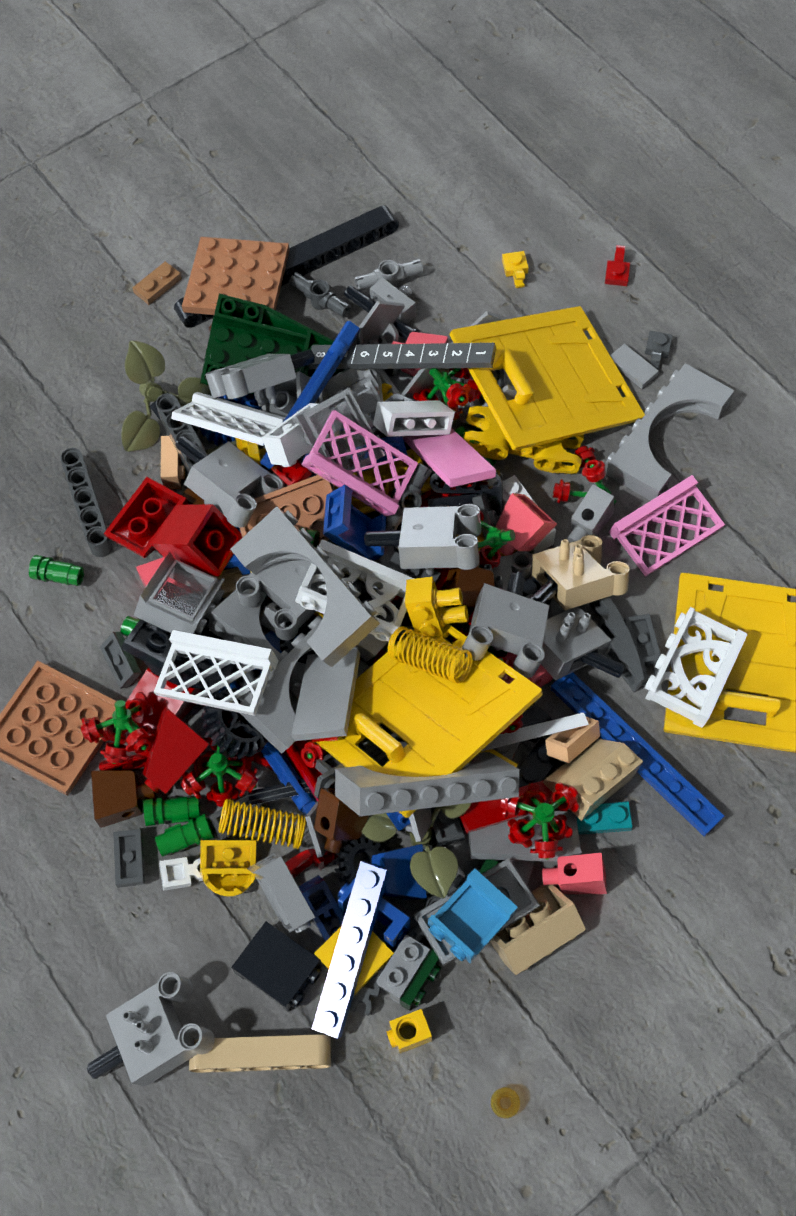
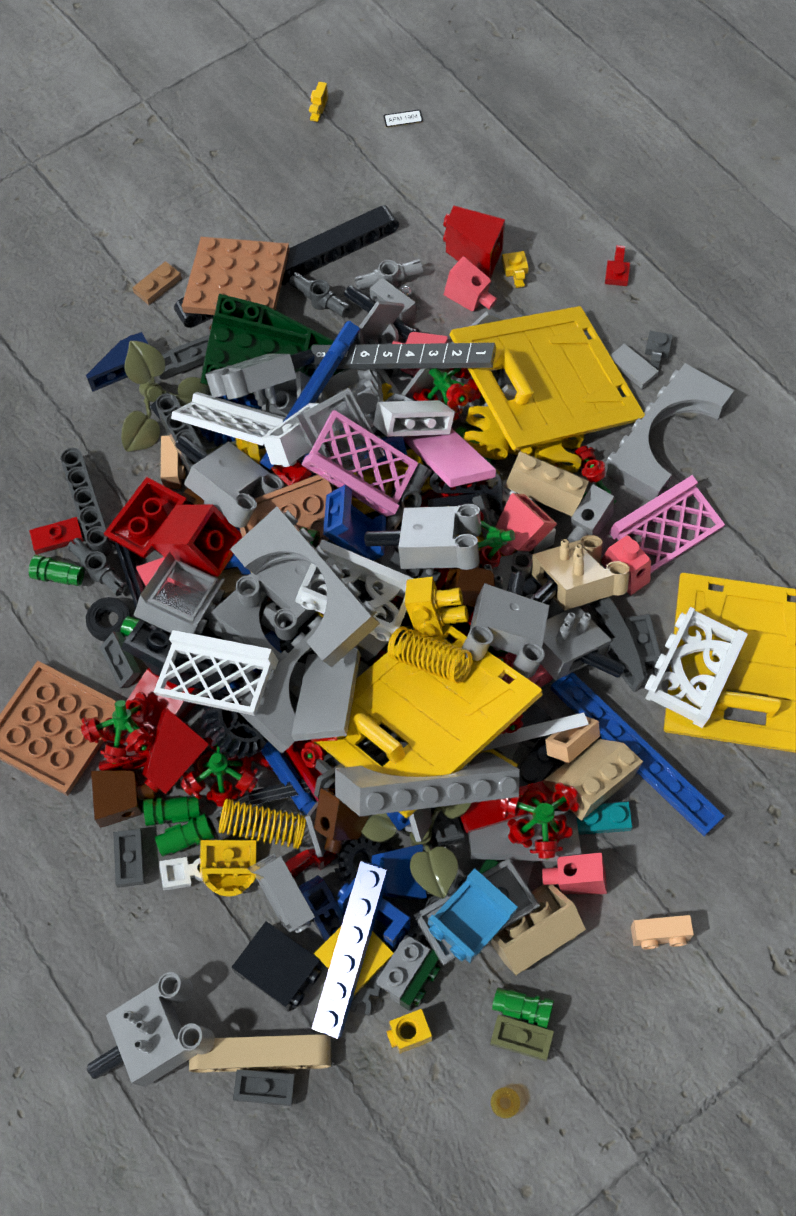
none -> red plate [29,517,84,554]
none -> dark grey pin [67,538,128,596]
none -> black tyre [85,597,131,642]
none -> dark blue slope [86,332,148,392]
none -> black axle [110,539,144,619]
none -> dark grey hinge [158,335,209,380]
none -> dark grey plate [233,1069,296,1106]
none -> yellow plate [309,82,328,122]
none -> white sticker [383,109,423,127]
none -> red slope [443,206,505,279]
none -> coral torso [443,256,497,311]
none -> olive plate [490,1015,554,1062]
none -> green axle [492,987,554,1029]
none -> tan slope [504,451,589,516]
none -> coral torso [601,535,651,596]
none -> light nougat piece [631,915,694,950]

